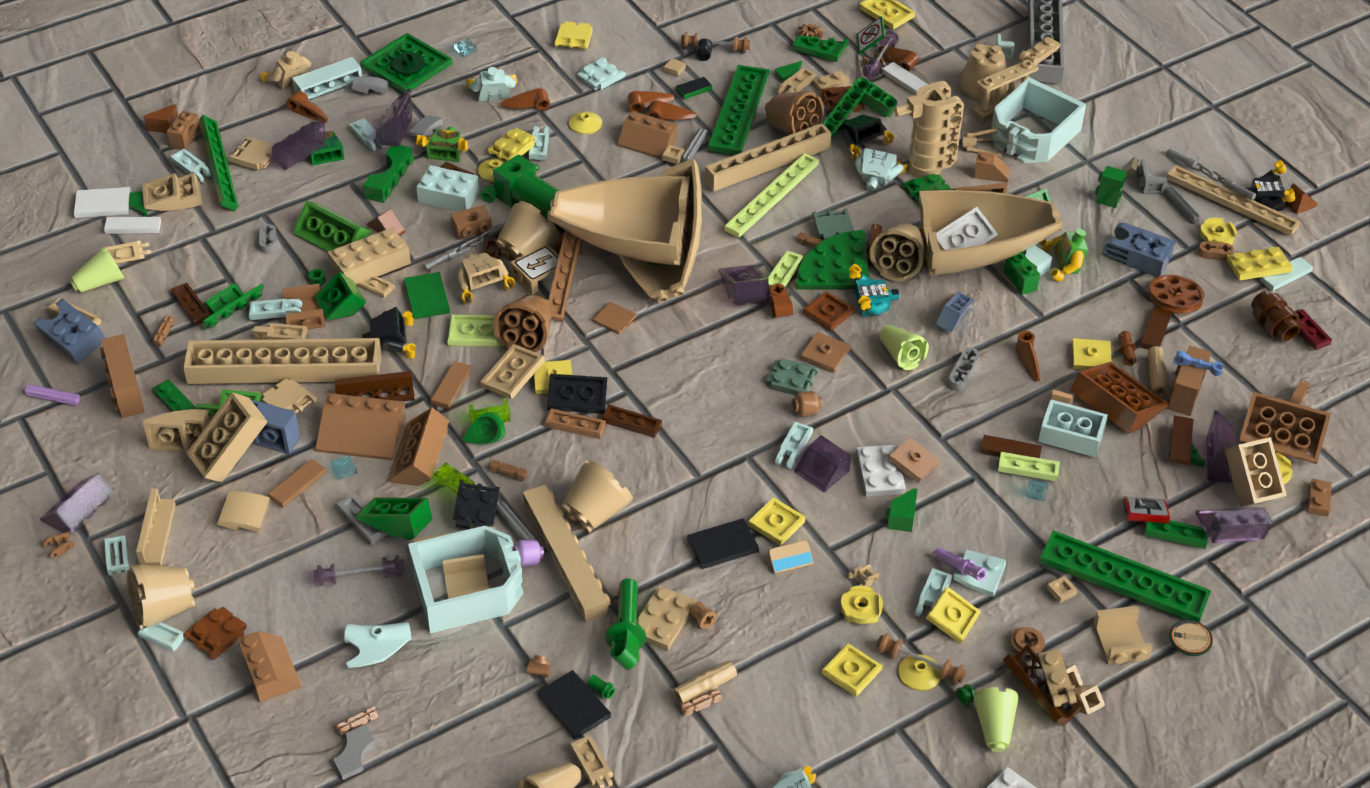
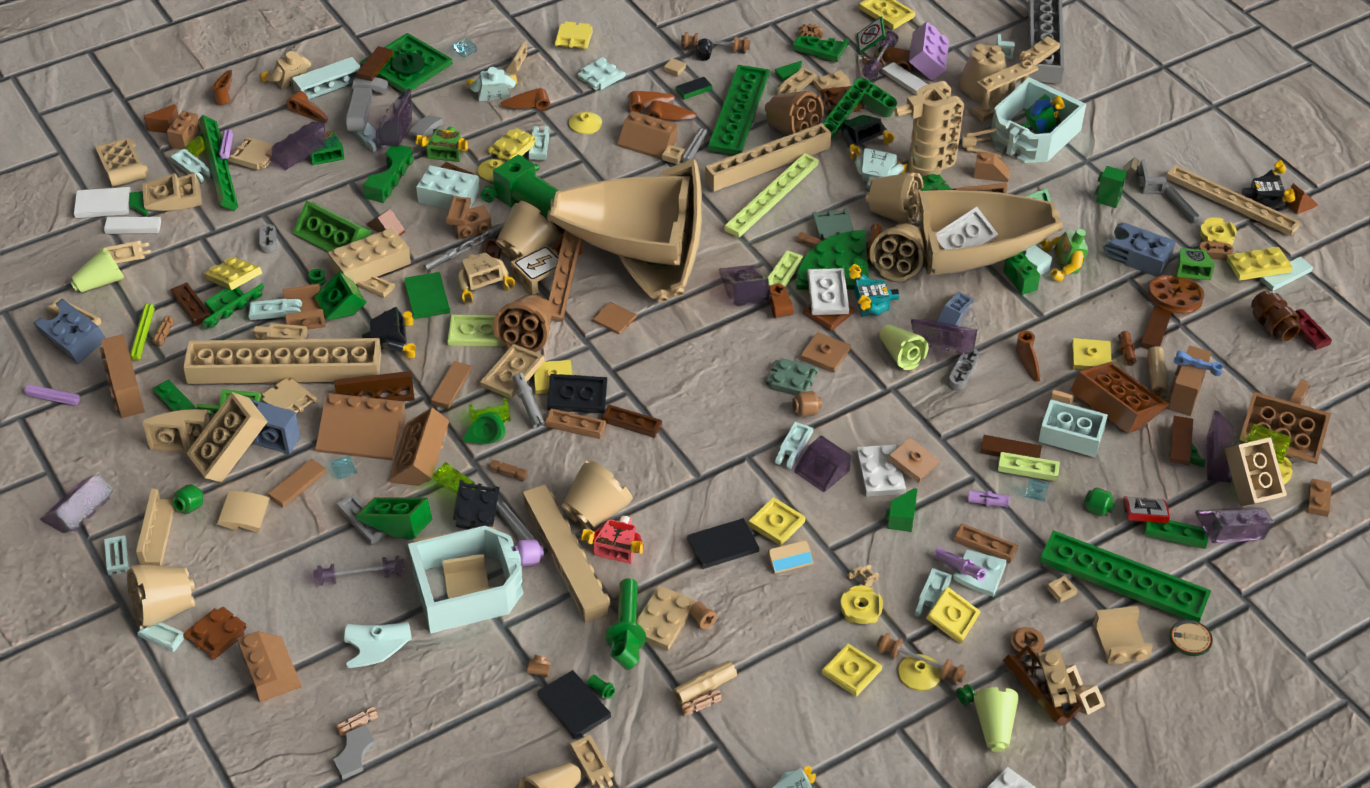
medium nougat piece [43,533,75,558] -> none
light grey piece [1167,148,1256,200] -> none
none -> tan piece [95,138,149,187]
none -> lime axle [130,303,155,361]
none -> green head [172,484,203,514]
none -> clear neon green tile [187,135,206,157]
none -> light yellow plate [204,257,262,290]
none -> dark orange piece [211,70,232,105]
none -> lavender axle [219,129,233,160]
none -> light grey beam [346,87,372,131]
none -> reddish brown tile [357,46,393,81]
none -> medium nougat tile [446,196,471,226]
none -> tan slope [505,41,527,73]
none -> light grey pin [512,373,545,428]
none -> torso [581,516,644,564]
none -> white tile [807,268,849,315]
none -> tan cone [866,172,924,224]
none -> lavender brick [909,22,949,81]
none -> slope [911,319,978,355]
none -> medium nougat tile [953,523,1018,564]
none -> lavender pin [968,490,1010,508]
none -> torso [1021,94,1065,134]
none -> green head [1084,487,1115,517]
none -> bright green torso [1176,247,1215,280]
none -> clear neon green hinge [1246,424,1292,464]

